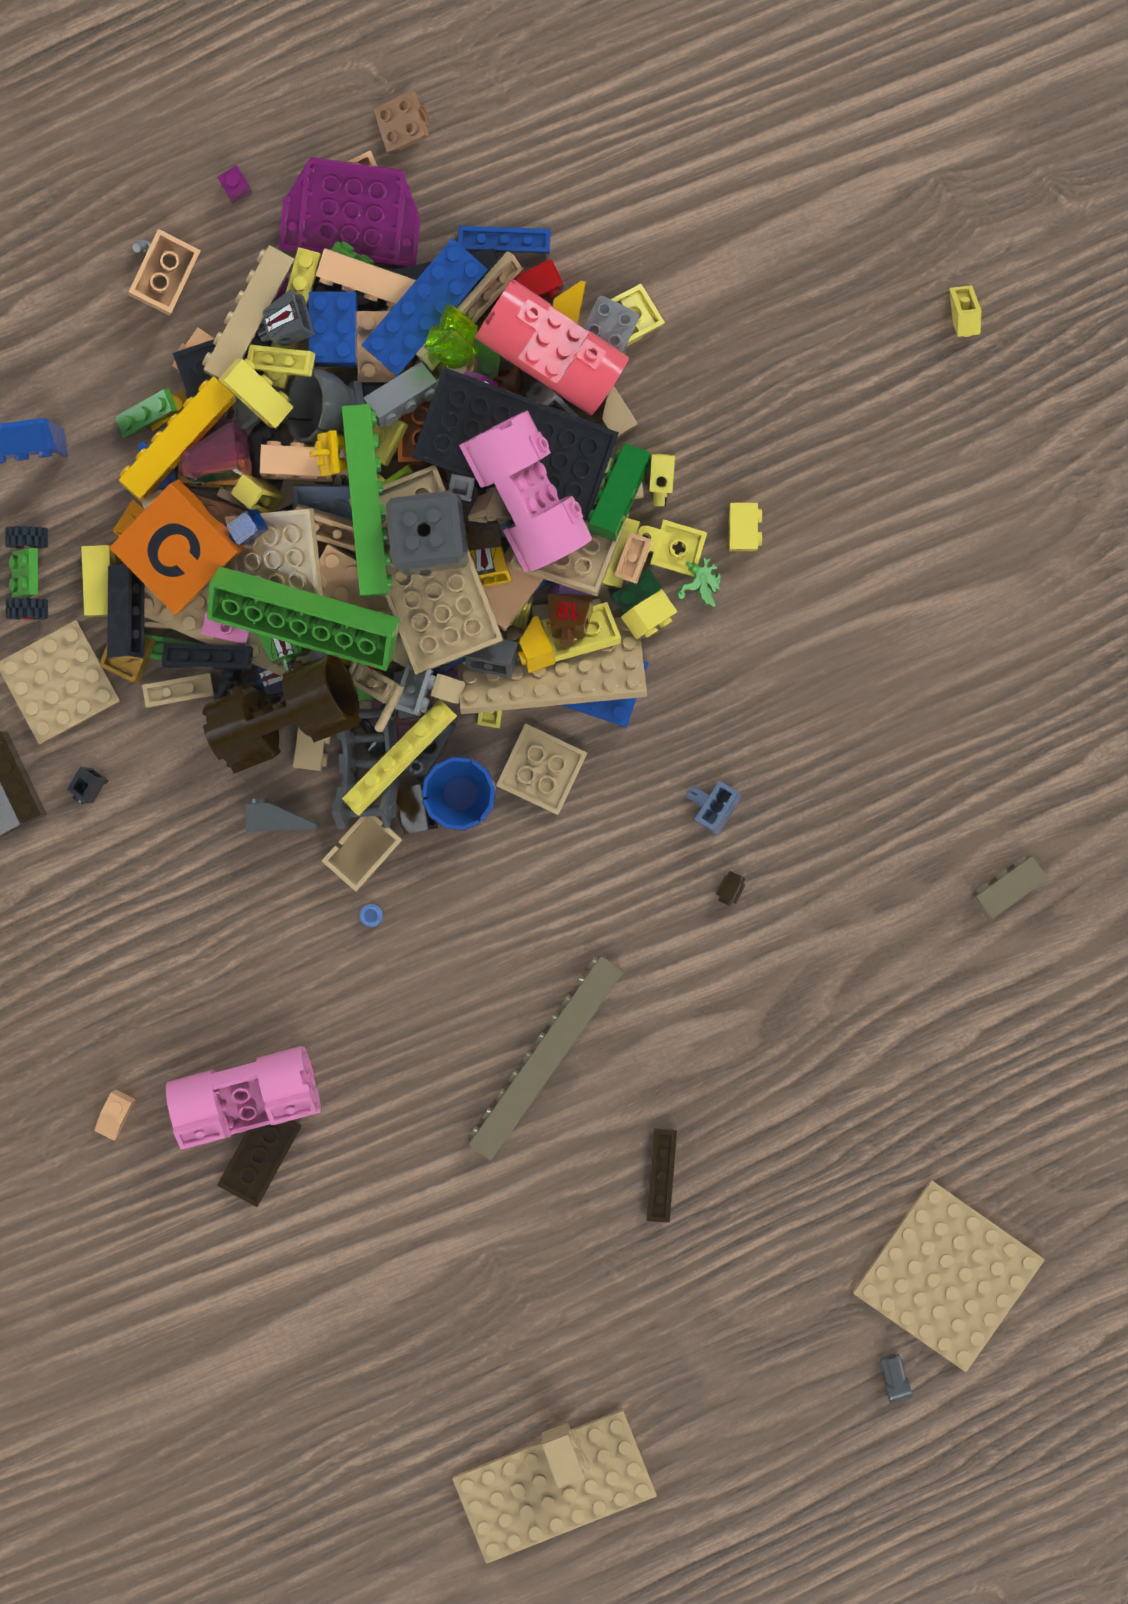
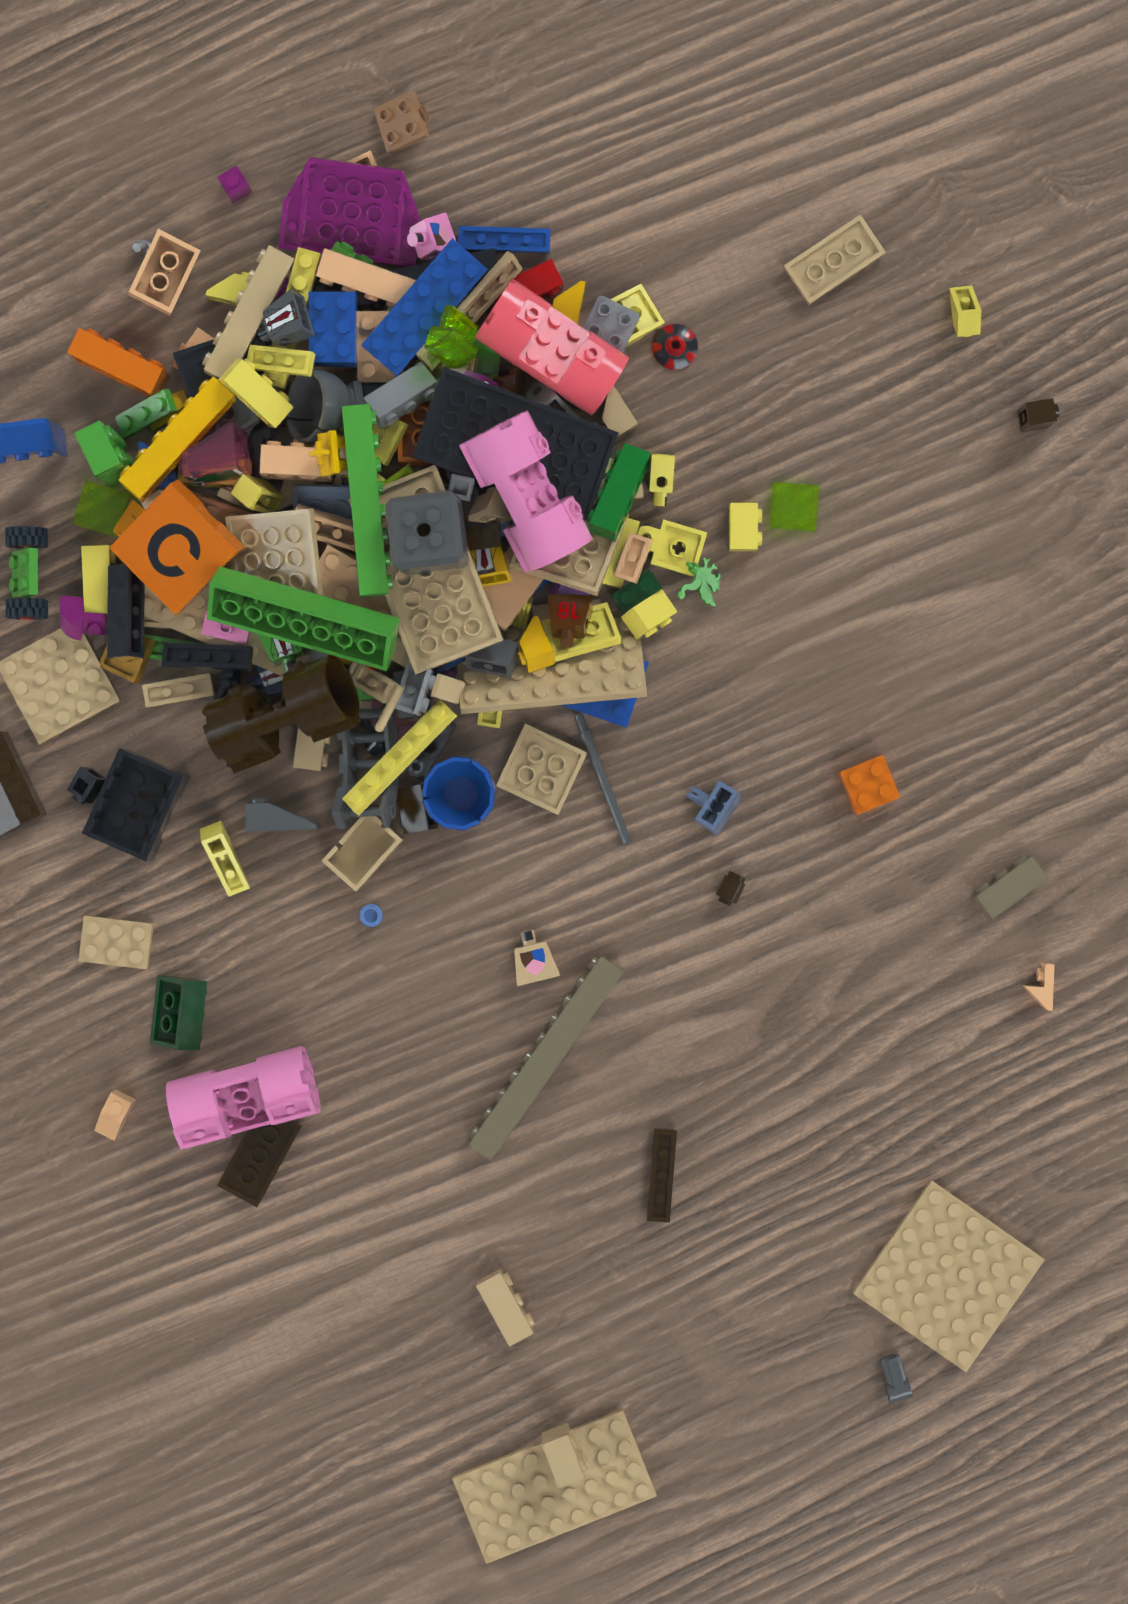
clear blue brick [226,509,269,546] -> none
none -> magenta brick [59,596,107,641]
none -> orange piece [67,327,170,397]
none -> clear neon green plate [72,480,131,538]
none -> bright green brick [74,421,135,488]
none -> tan plate [78,915,154,969]
none -> black container [82,748,190,861]
none -> dark green slope [150,975,207,1050]
none -> light yellow slope [200,821,250,897]
none -> light yellow slope [206,272,249,306]
none -> bright pink torso [407,213,456,261]
none -> tan brick [476,1268,536,1347]
none -> tan torso [514,930,560,986]
none -> dark grey bar [574,713,632,844]
none -> dish [652,324,698,370]
none -> clear neon green plate [769,482,820,532]
none -> tan plate [783,214,886,305]
none -> orange brick [837,755,900,815]
none -> dark brown brick [1017,398,1059,433]
none -> light nougat slope [1022,963,1055,1011]

